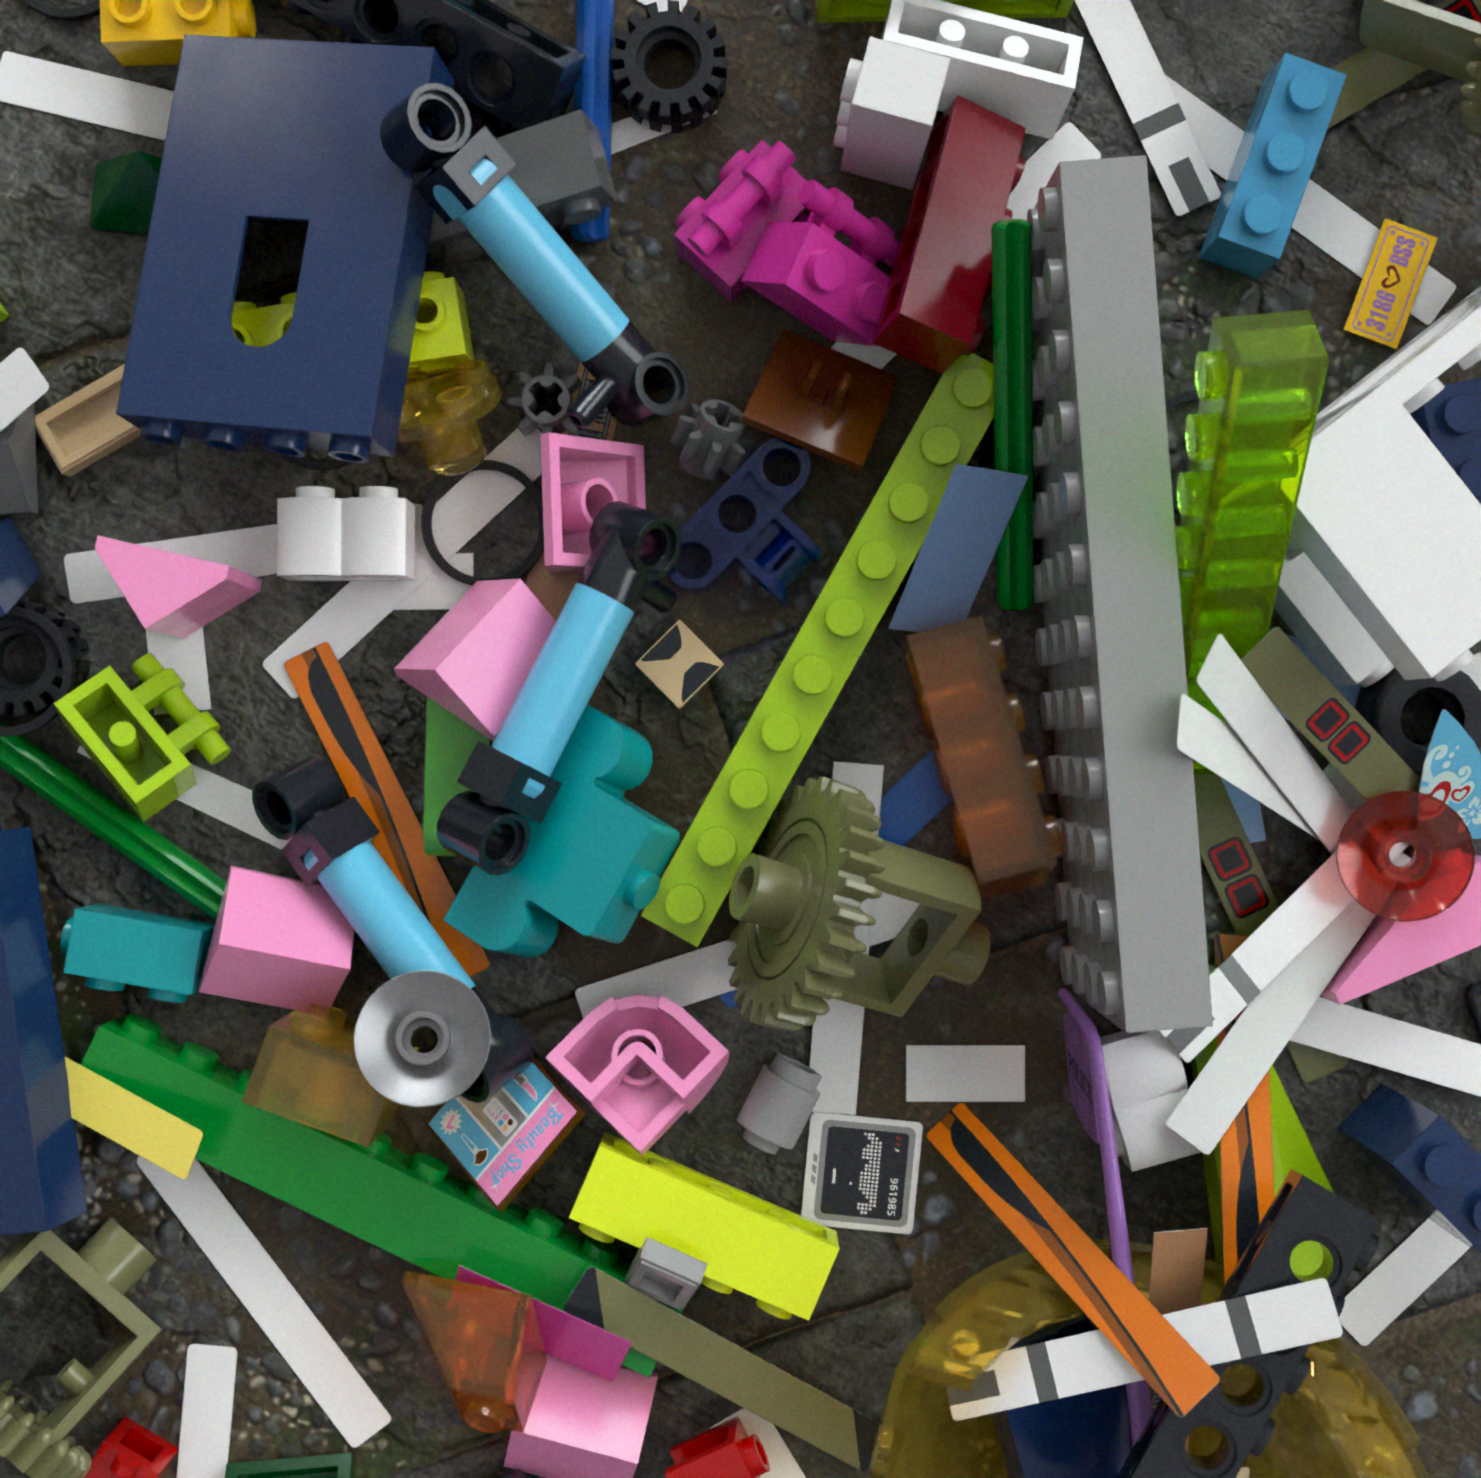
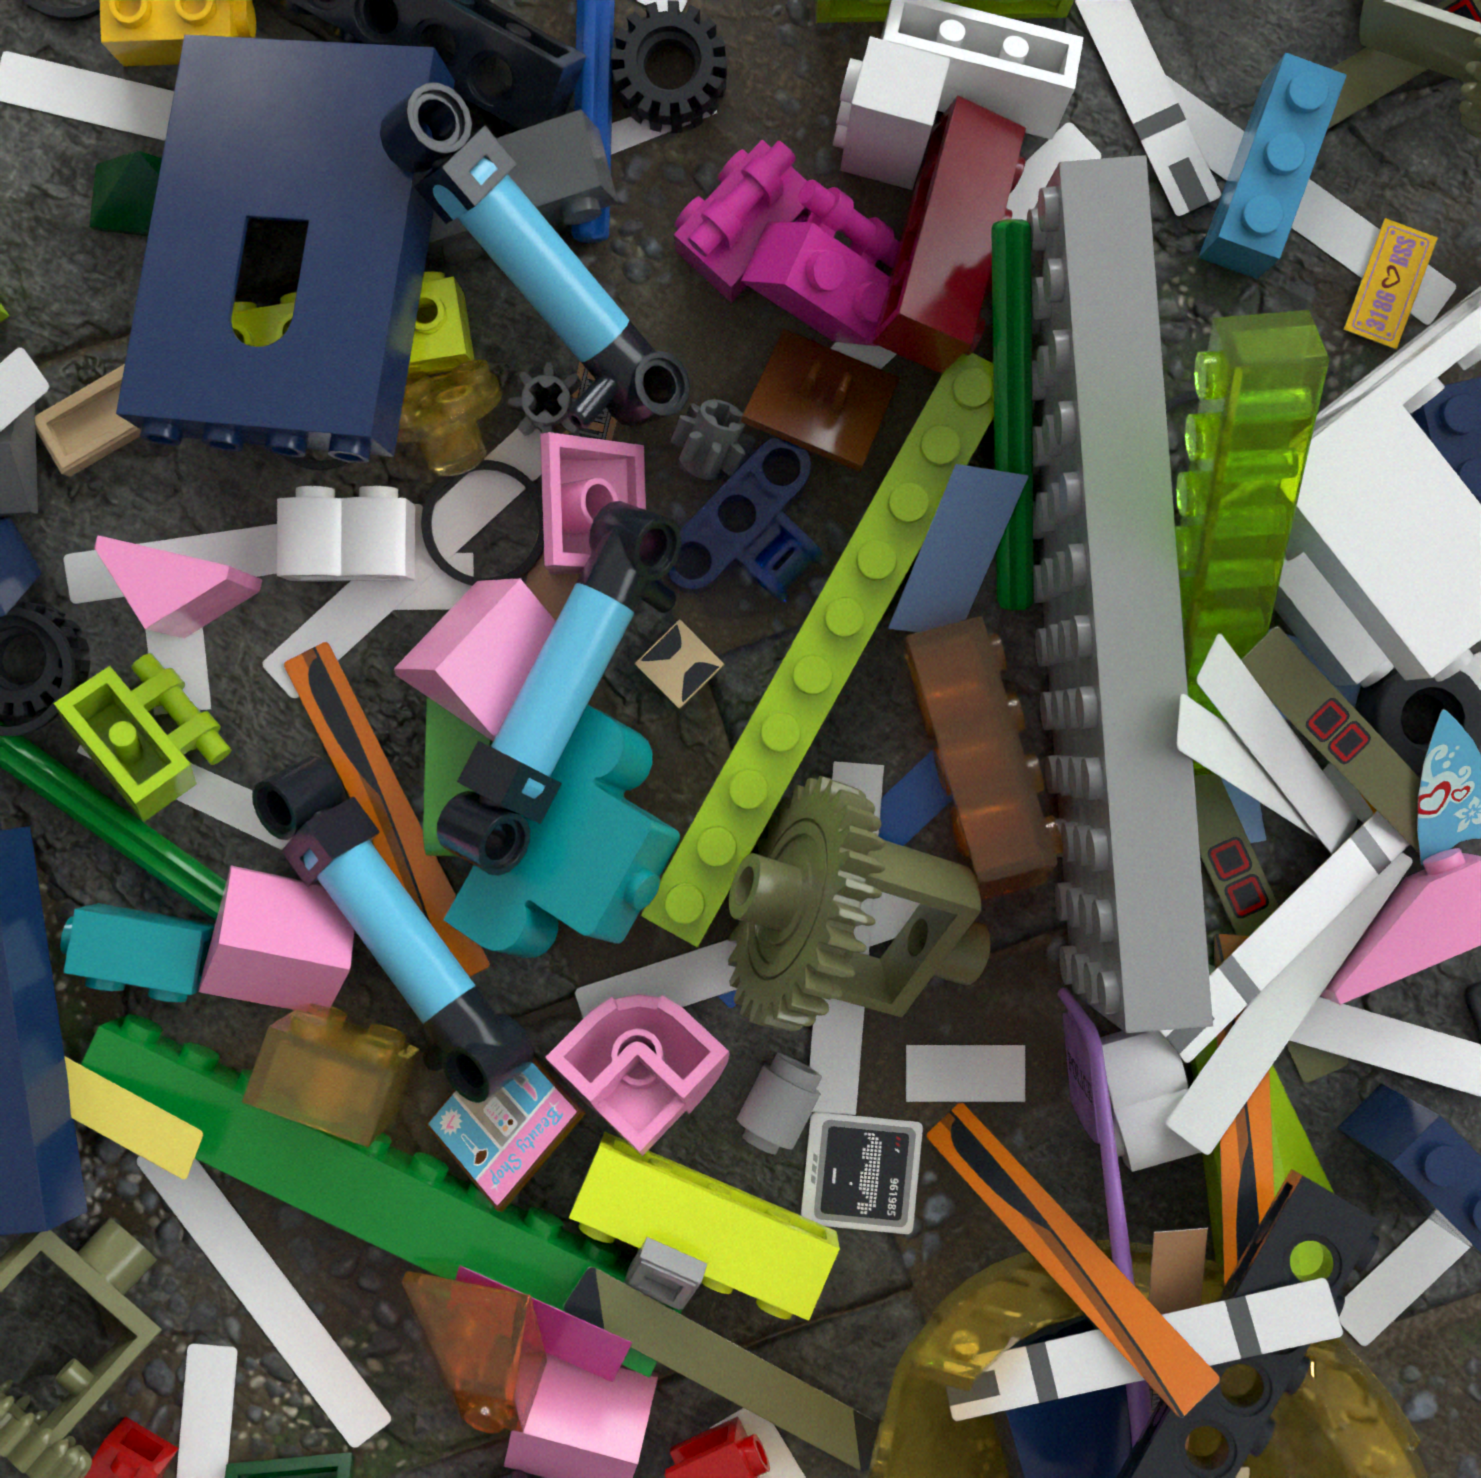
flat silver dish [354,970,491,1107] -> none
clear red dish [1336,791,1475,922] -> none

